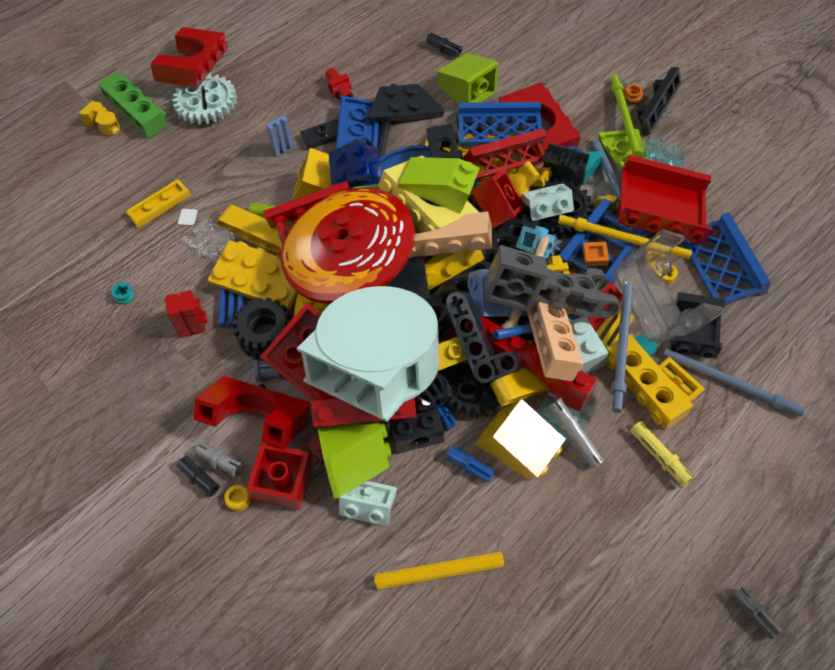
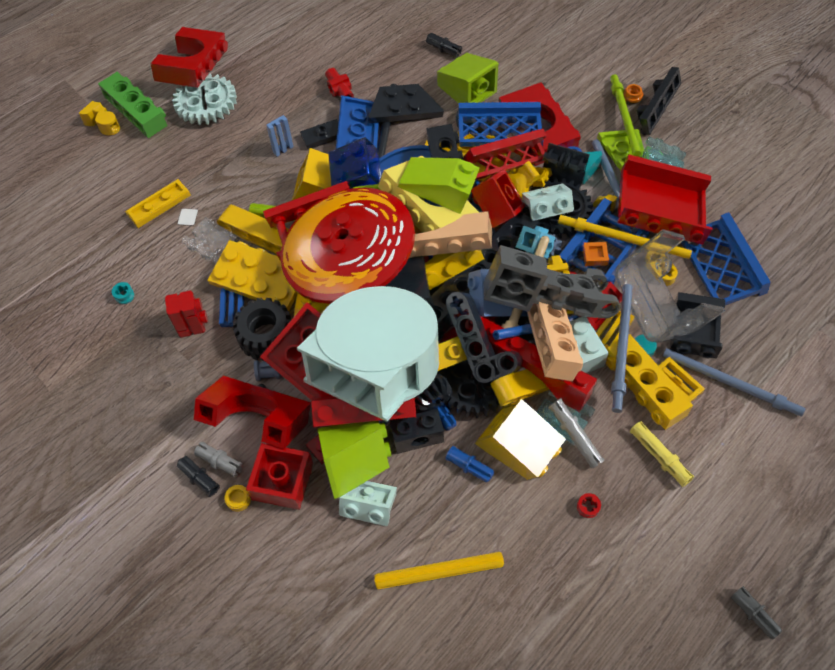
none -> red bush [577,493,601,518]

